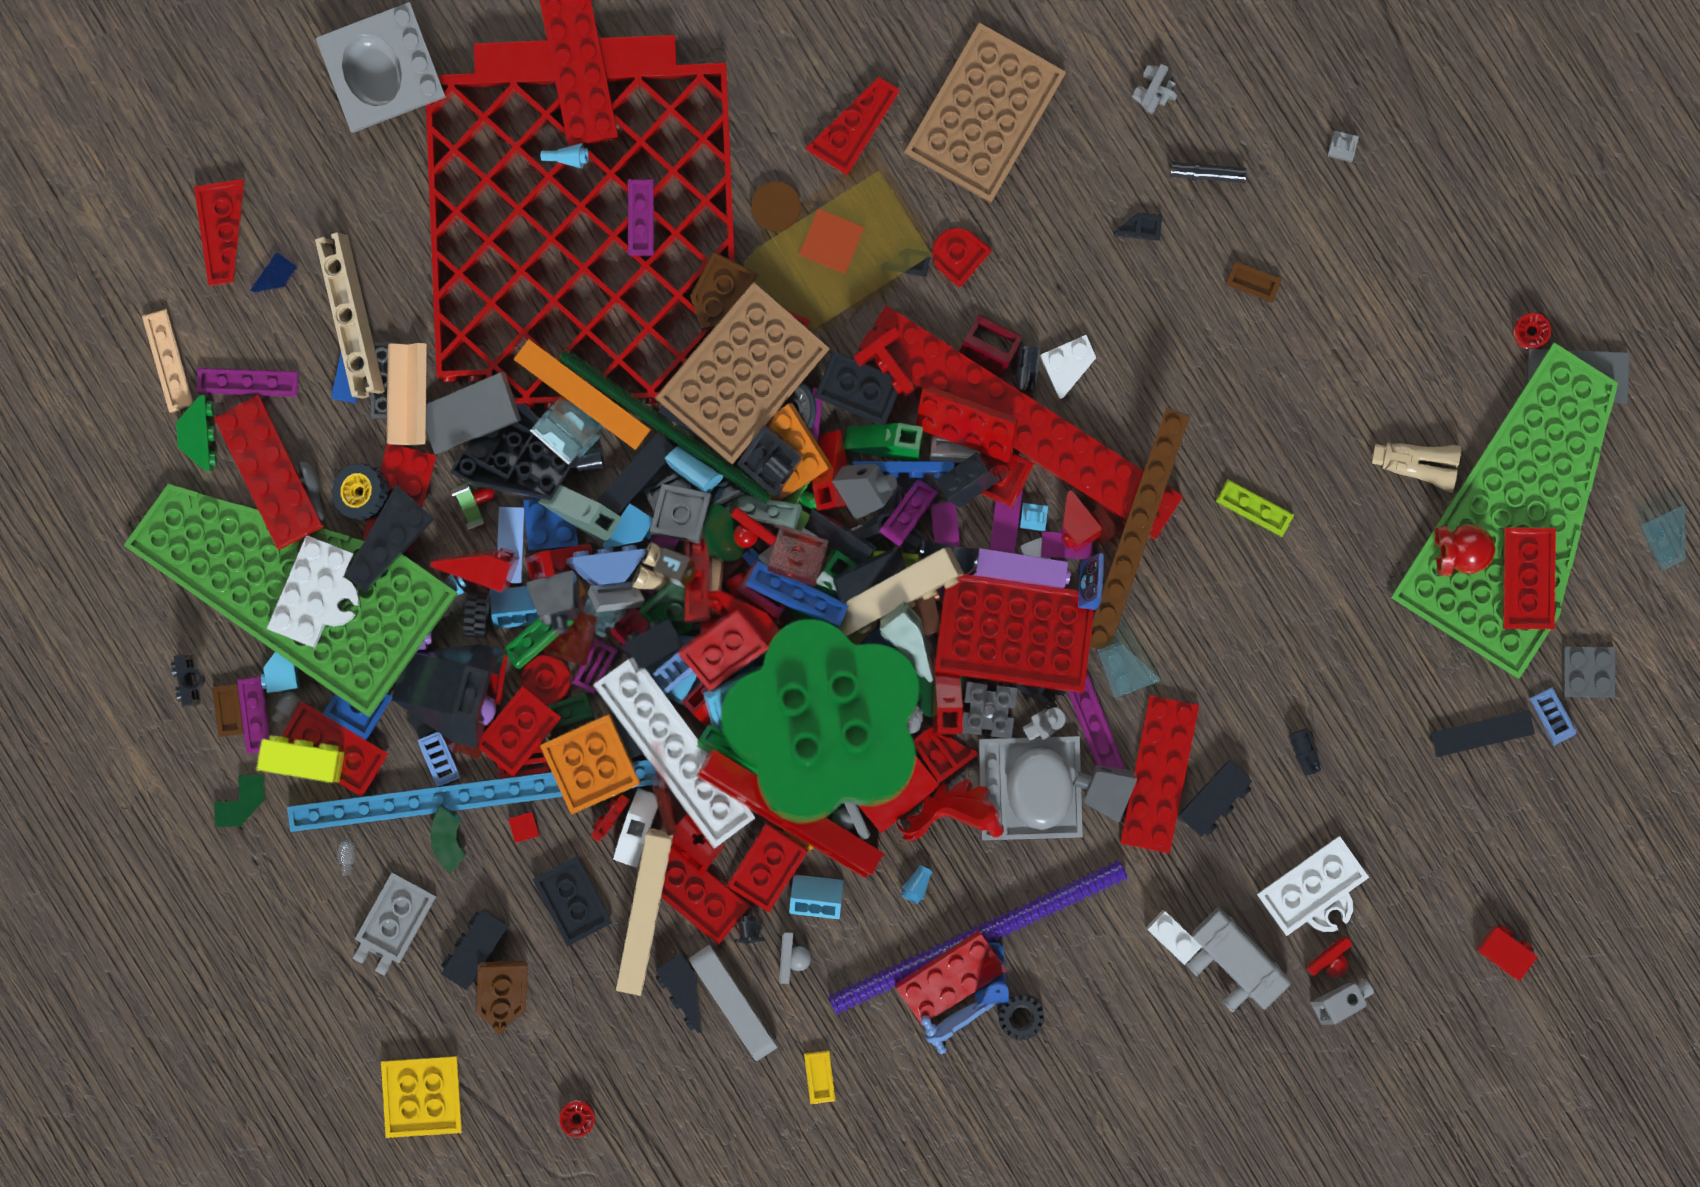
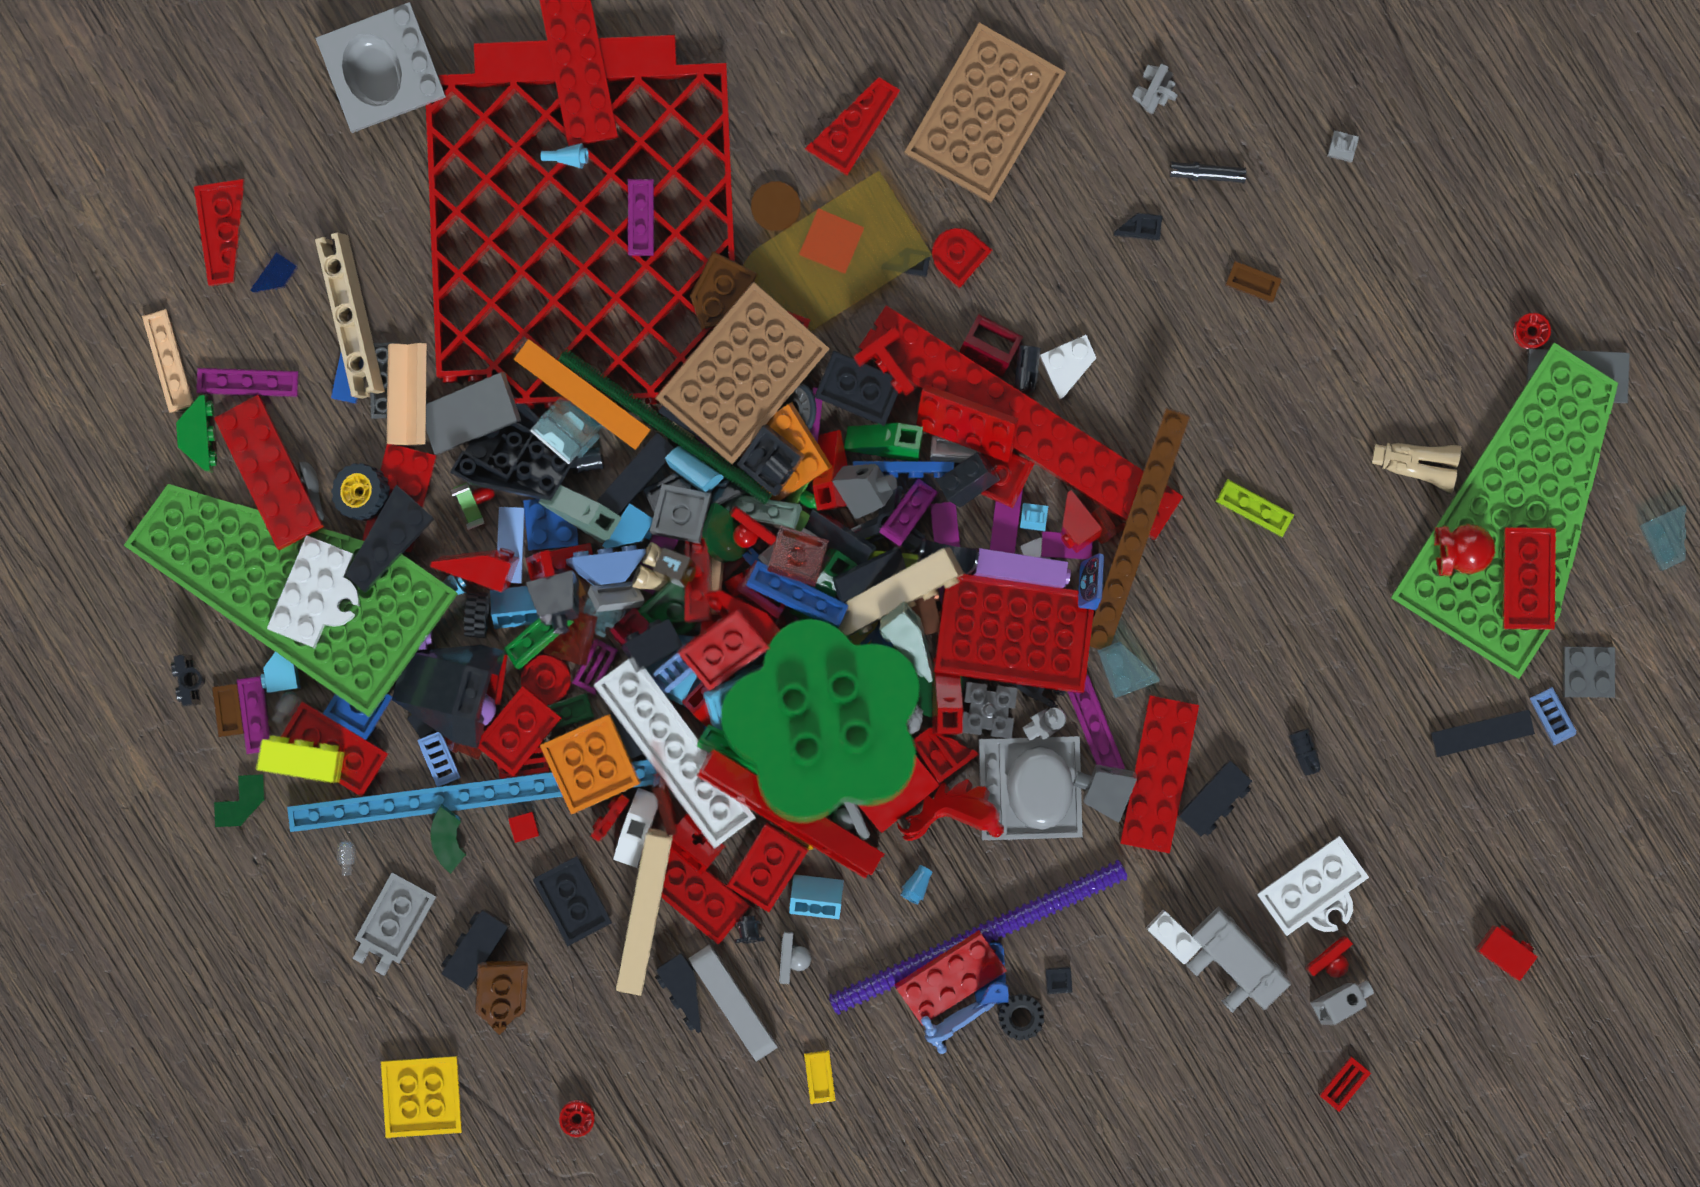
none -> black tile [1045,967,1073,994]
none -> red tile [1319,1056,1371,1112]

